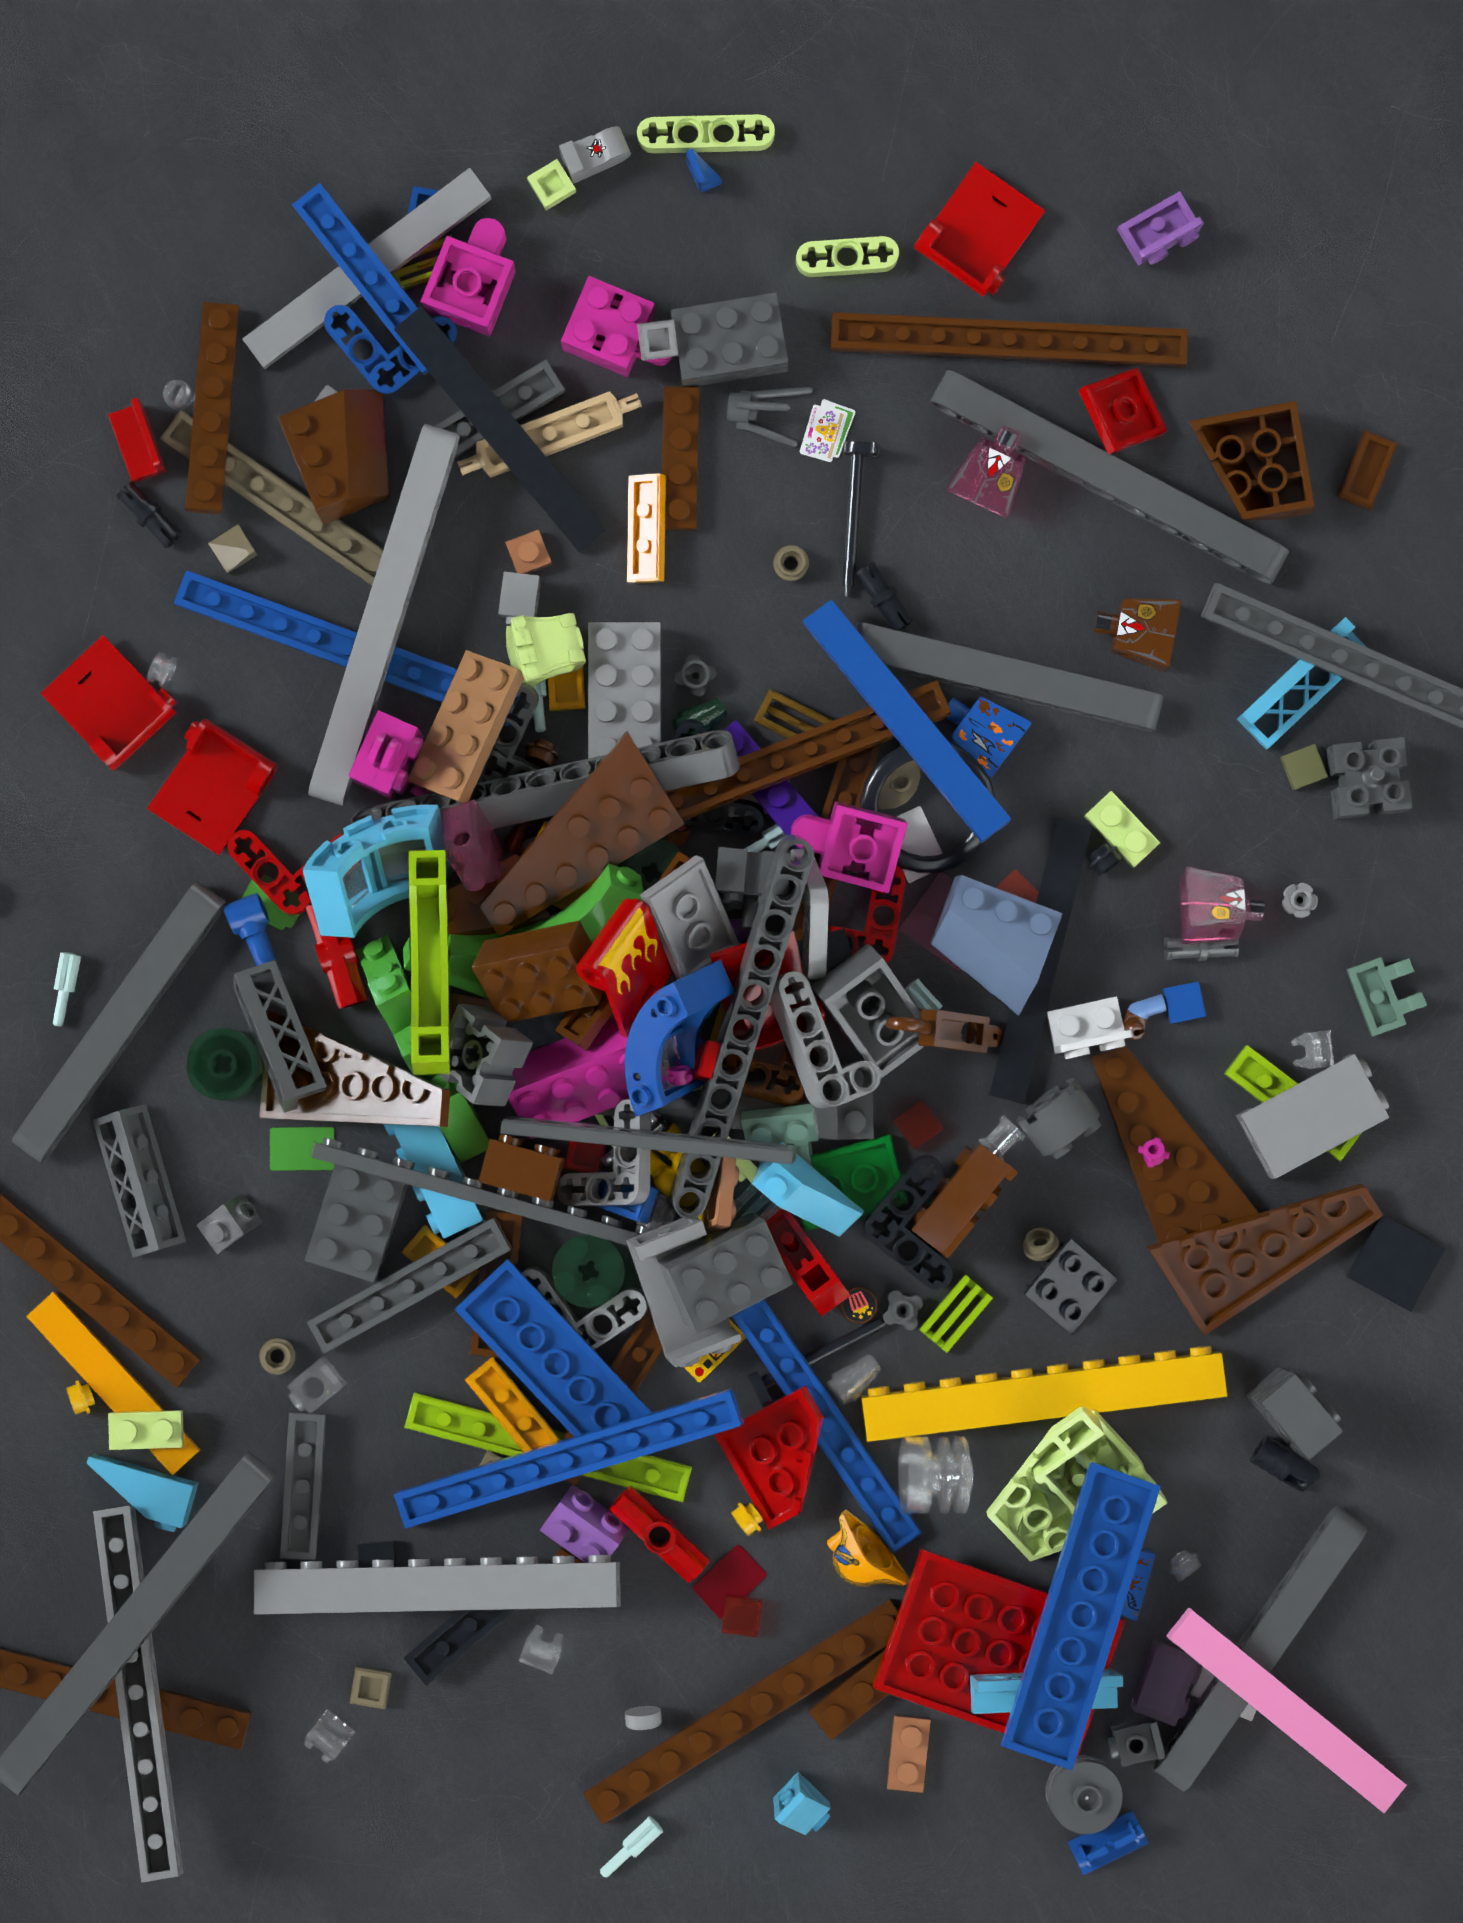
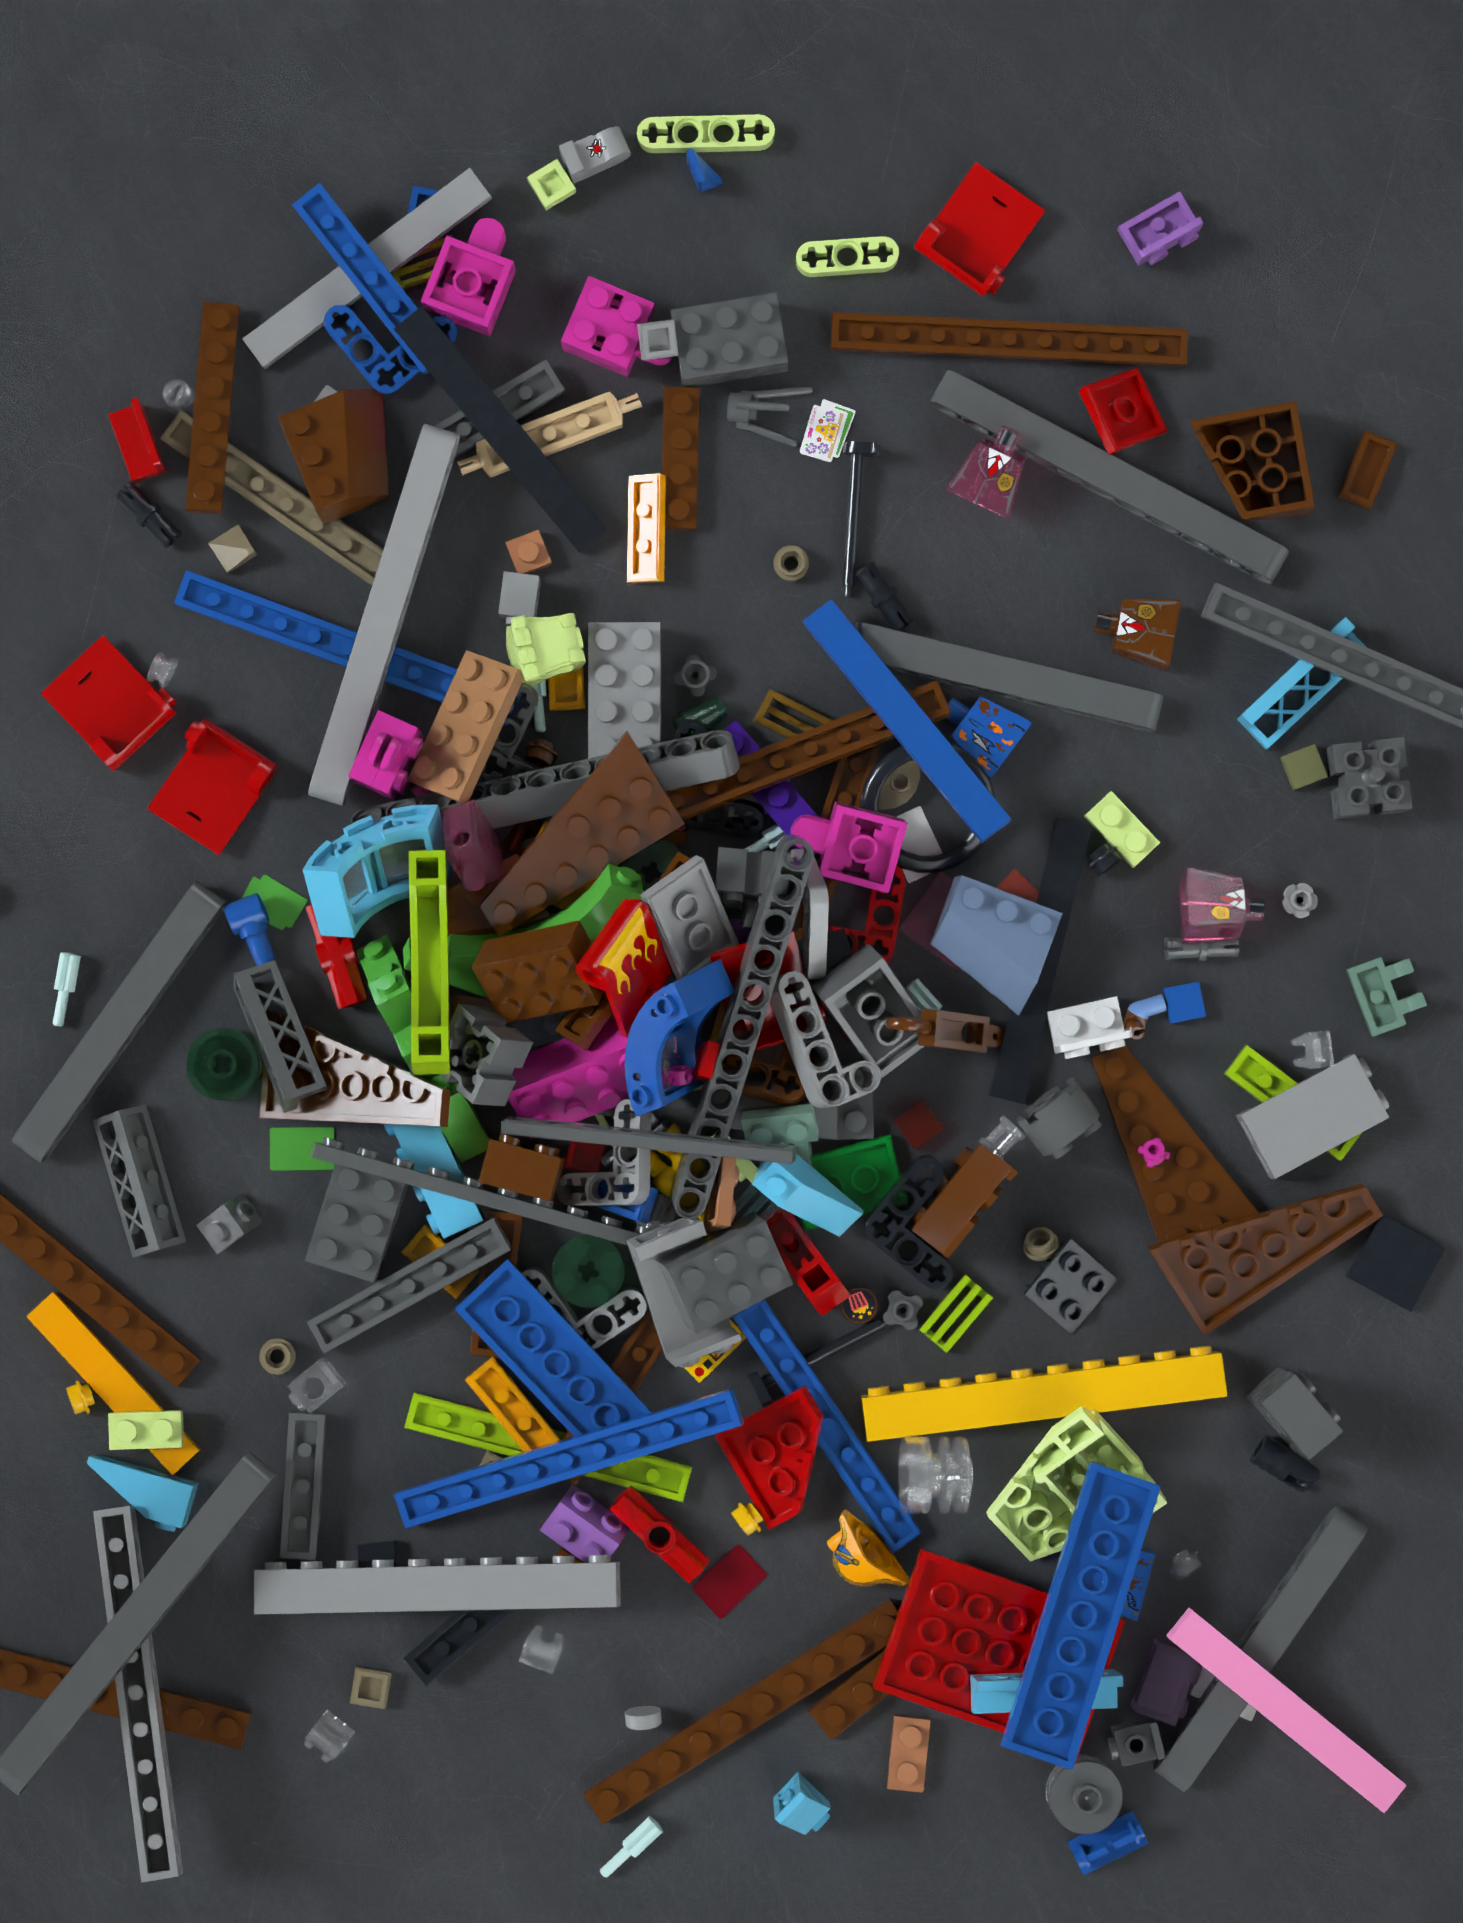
red beam [227,830,359,916] -> none
clear red tile [721,1595,763,1637] -> none
clear cone [827,1354,881,1405] -> none

